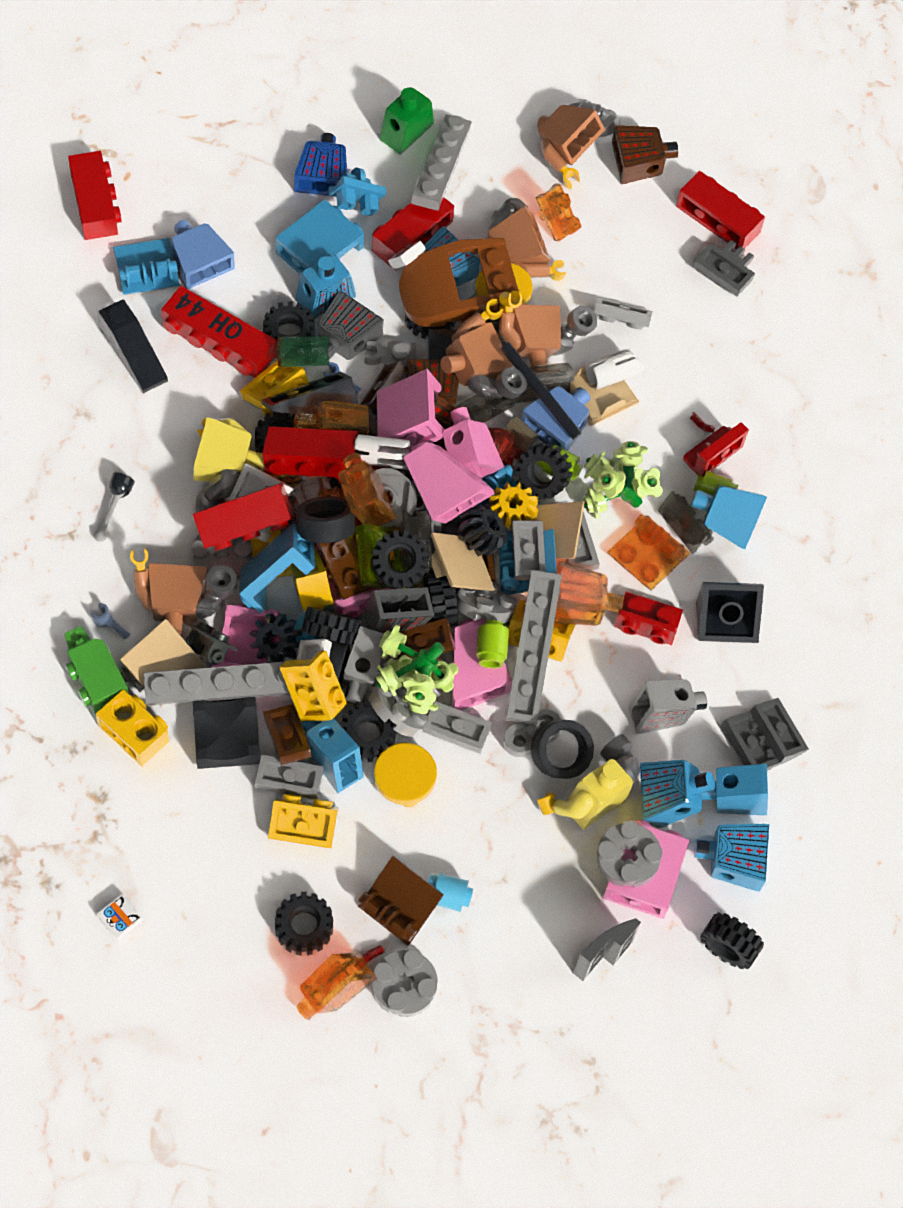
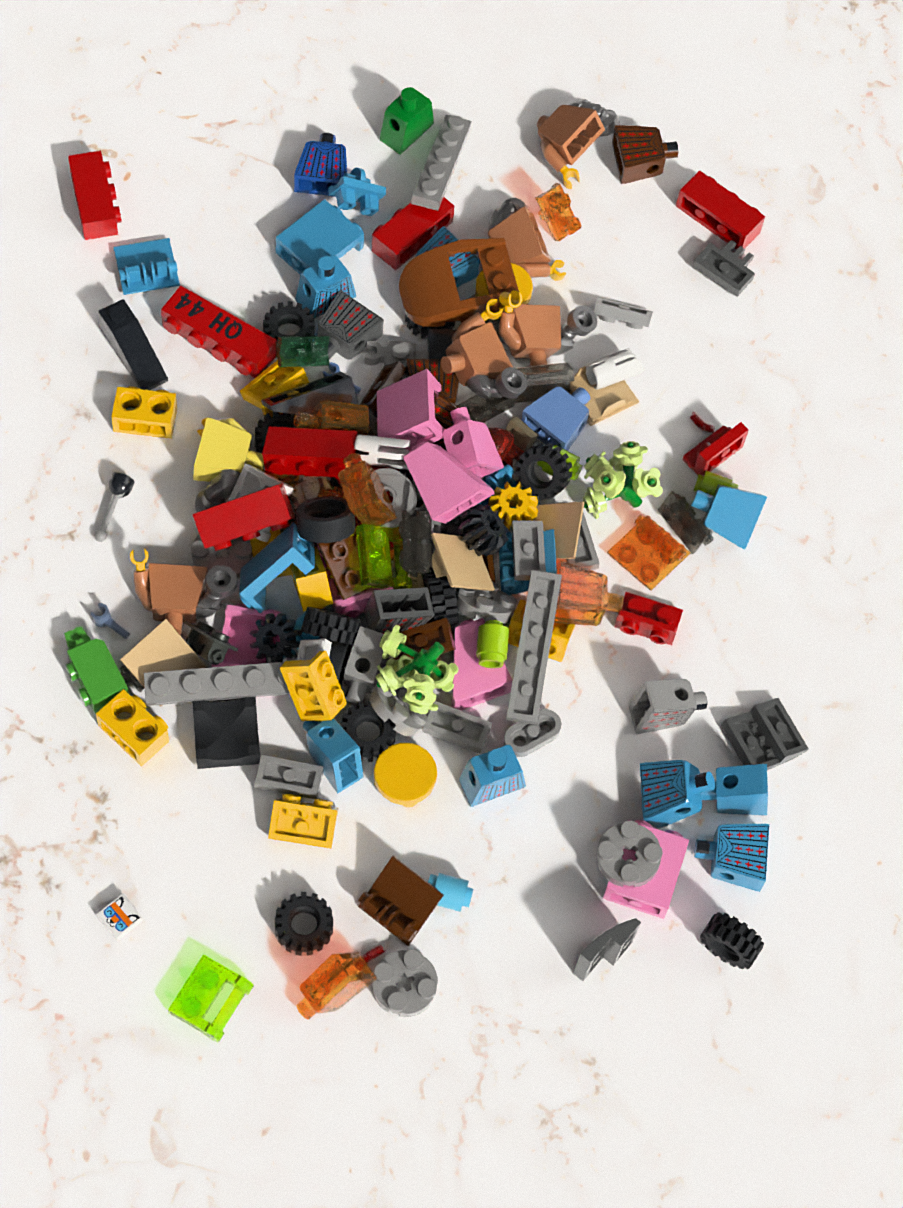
medium blue torso [171,220,235,289] -> none
reddish brown plate [263,704,311,765] -> none
black tyre [371,530,429,589] -> none
white tile [388,241,426,269] -> none
black bar [500,342,582,440] -> none
black tyre [531,719,594,779] -> none
light yellow torso [536,734,641,830] -> none
black slope [696,582,764,643] -> none
none -> yellow brick [111,386,177,439]
none -> clear neon green plate [168,954,254,1043]
none -> dark azure torso [459,745,526,807]

